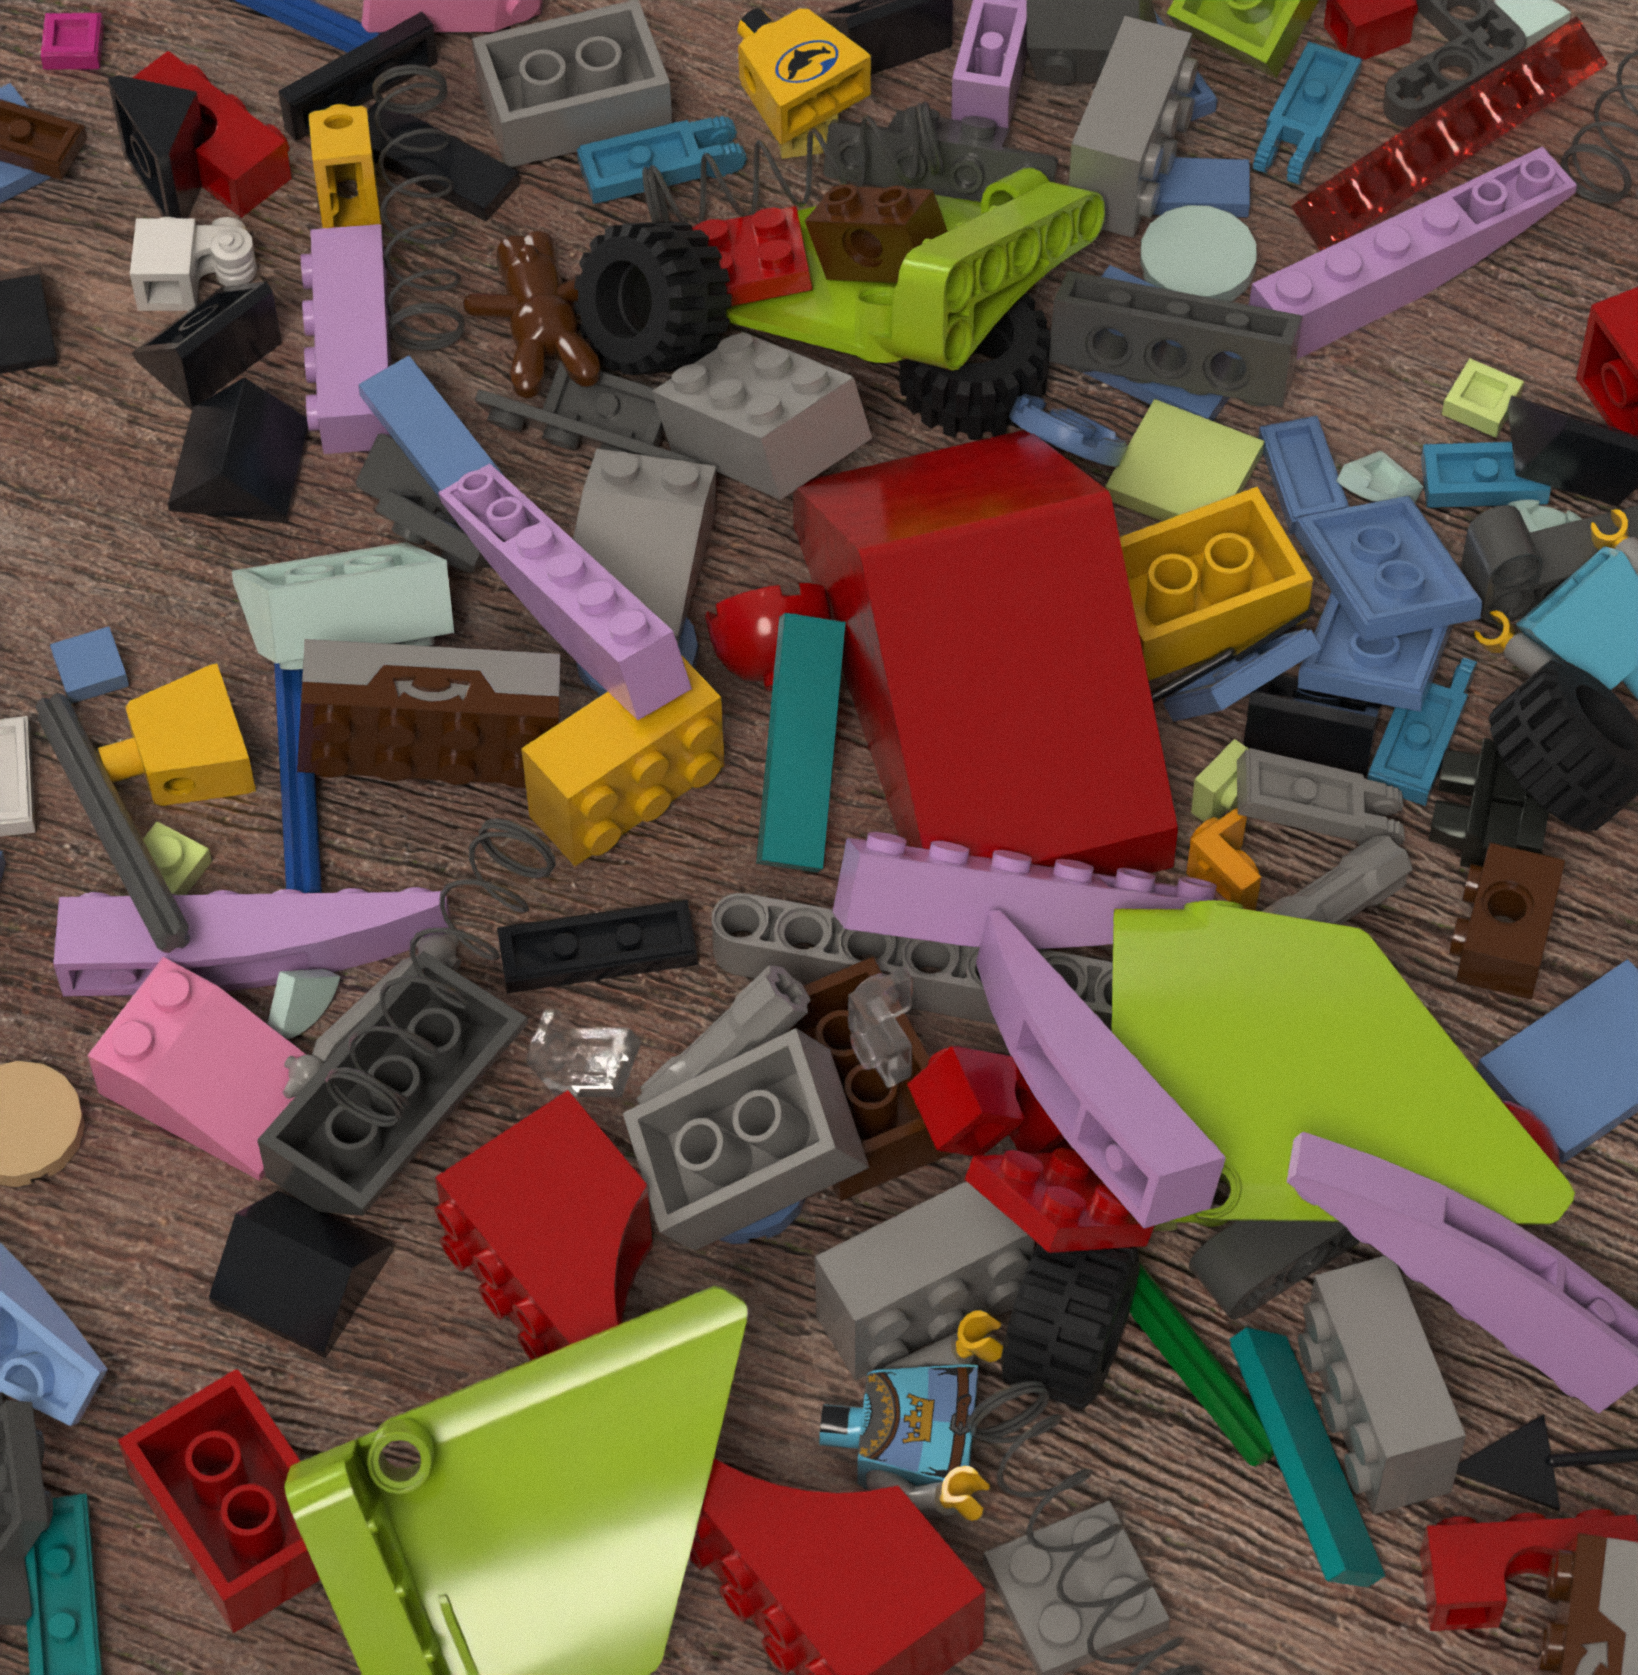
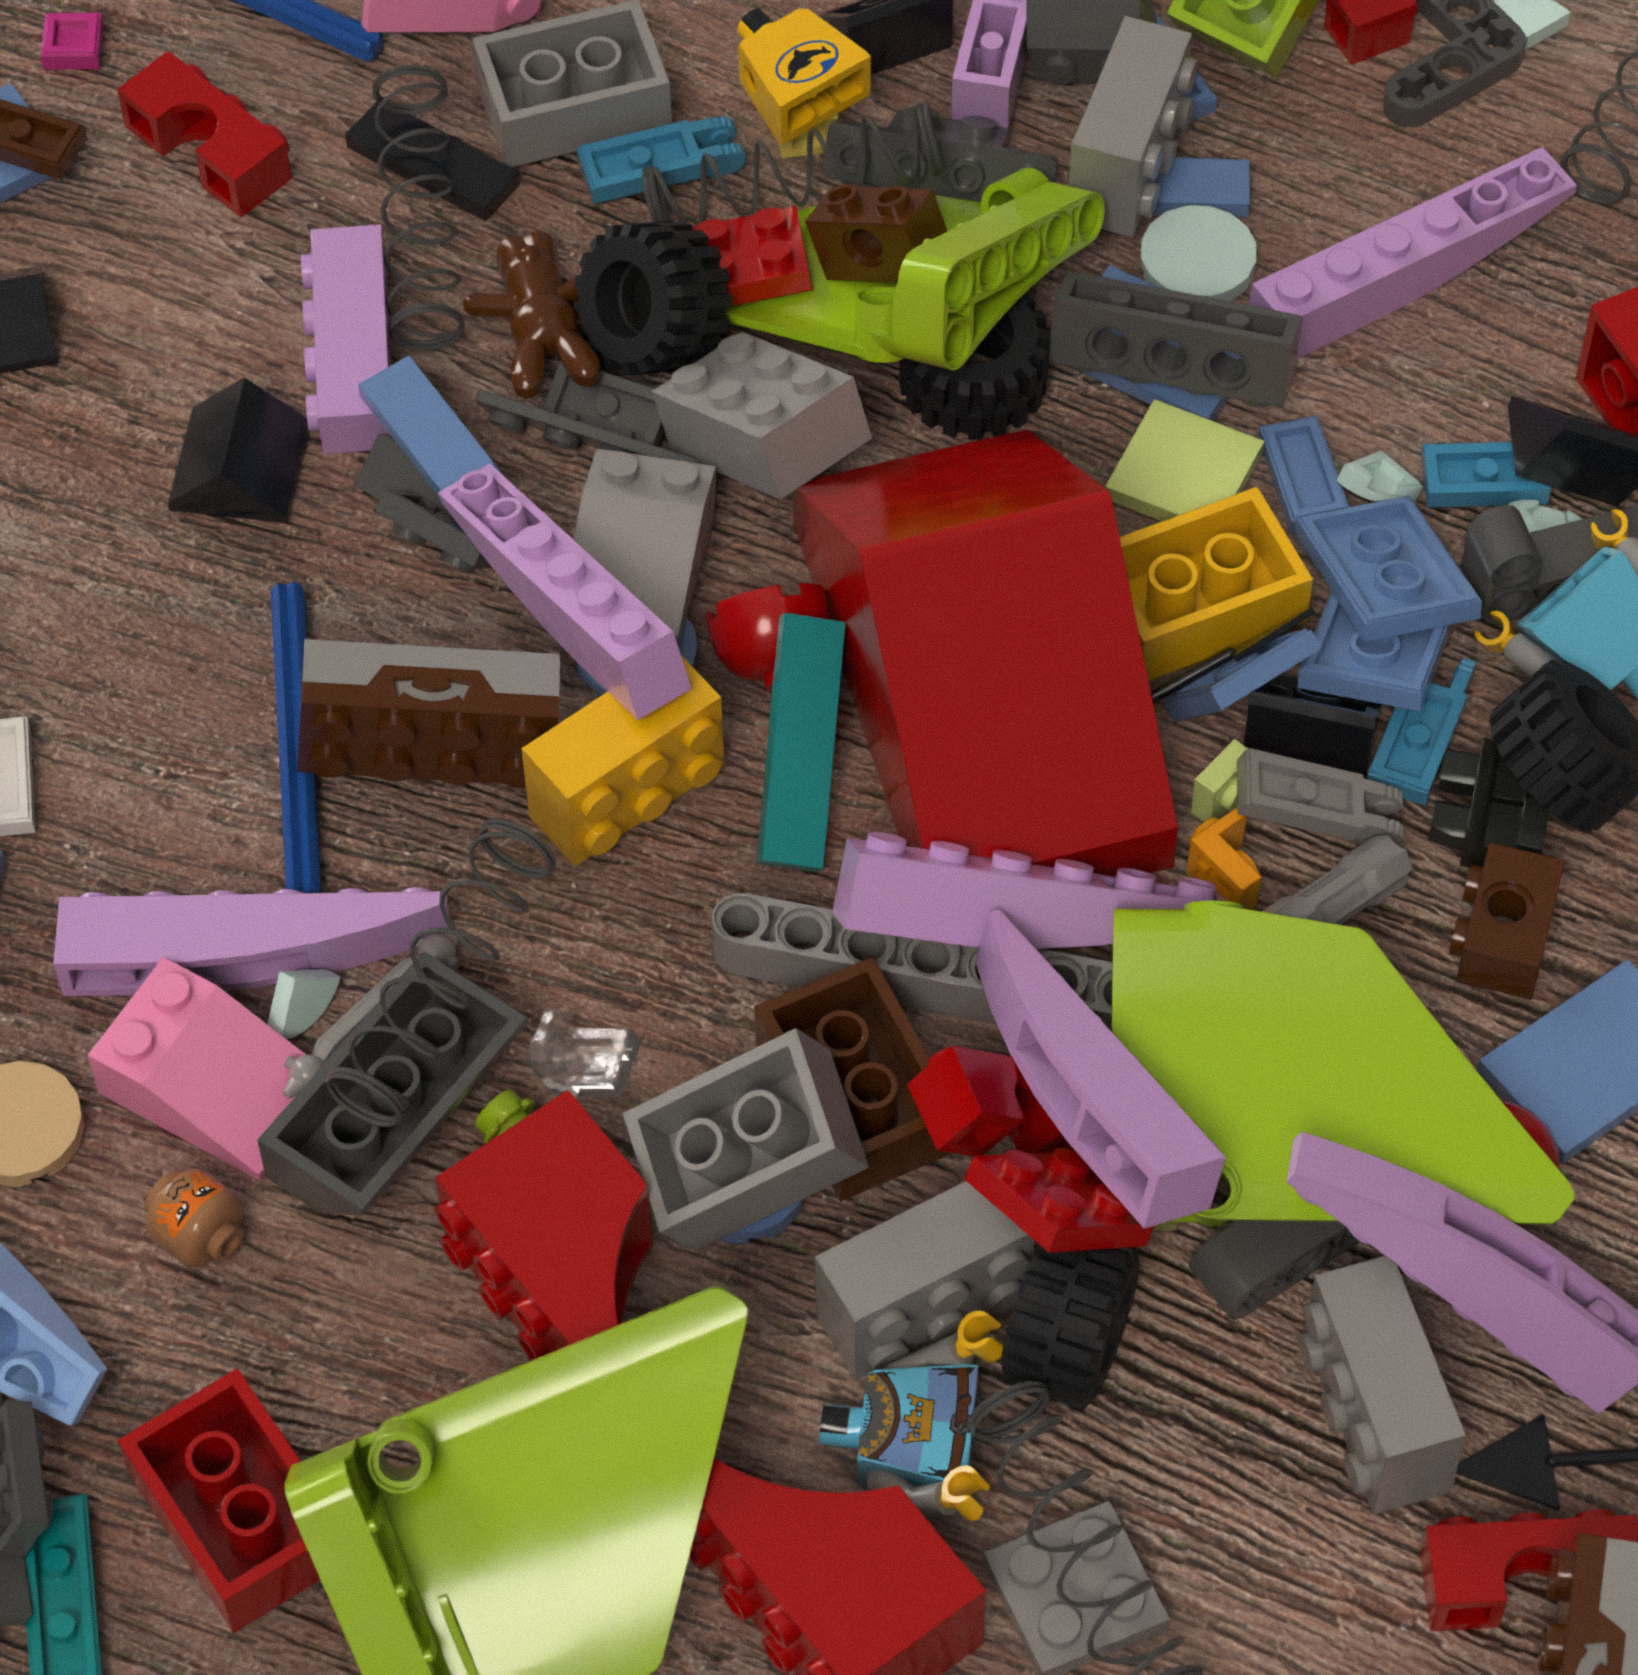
dark grey axle [35,693,191,953] -> none
medium blue tile [50,626,129,704] -> none
yellow torso [98,663,256,806] -> none
black slope [108,75,206,219] -> none
white brick [130,217,257,311] -> none
black slope [132,281,282,410] -> none
yellowish green plate [143,822,212,895] -> none
black slope [209,1191,393,1358] -> none
light aqua slope [232,542,454,670] -> none
black tile [278,12,437,141] -> none
yellow torso [309,104,383,234] -> none
black tile [497,899,698,994] -> none
light grey axle [636,965,811,1104] -> none
clear bracket [848,968,913,1088] -> none
medium blue tile [1009,394,1128,467] -> none
green axle [1129,1262,1275,1467] -> none
teal tile [1229,1327,1386,1588] -> none
dark azure hinge [1253,41,1362,185] -> none
clear red brick [1291,16,1608,251] -> none
yellowish green plate [1442,358,1524,438] -> none
none -> medium nougat head [144,1168,244,1267]
none -> lime plate [475,1089,535,1144]

